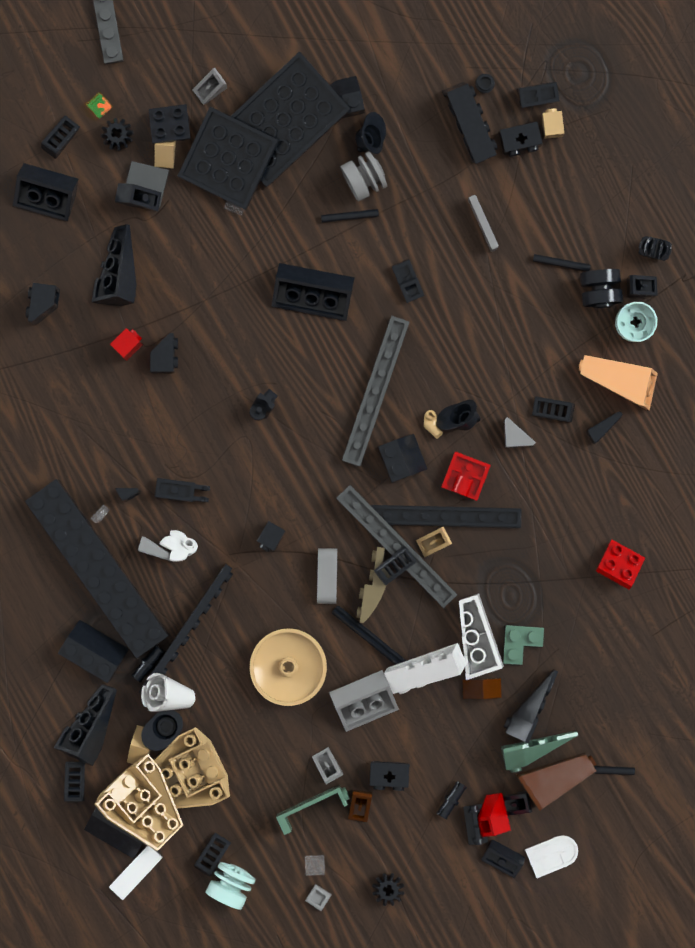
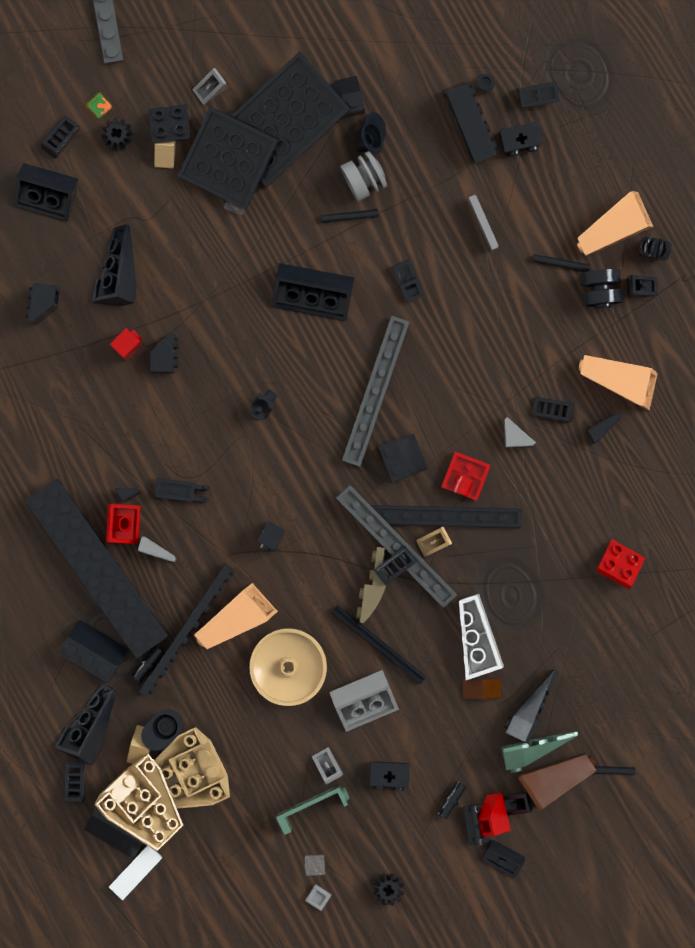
clear tile [91,505,110,523] -> none
black slope [115,183,162,211] -> none
dark grey tile [126,161,169,208] -> none
white cone [141,673,195,712] -> none
white plate [160,530,198,561] -> none
black slope [194,833,231,877] -> none
light aqua wheel [205,862,256,910] -> none
light grey beam [317,548,337,604] -> none
reddish brown slope [348,789,372,822] -> none
white wedge [384,643,466,694] -> none
tan arm [424,410,443,439] -> none
black piece [436,400,480,431] -> none
sand green plate [503,625,544,665] -> none
white window [525,835,578,878] -> none
tan brick [541,109,564,139] -> none
light aqua wheel [615,302,657,342] -> none
none -> red slope [106,504,140,544]
none -> light nougat slope [194,583,278,649]
none -> light nougat slope [577,191,653,256]

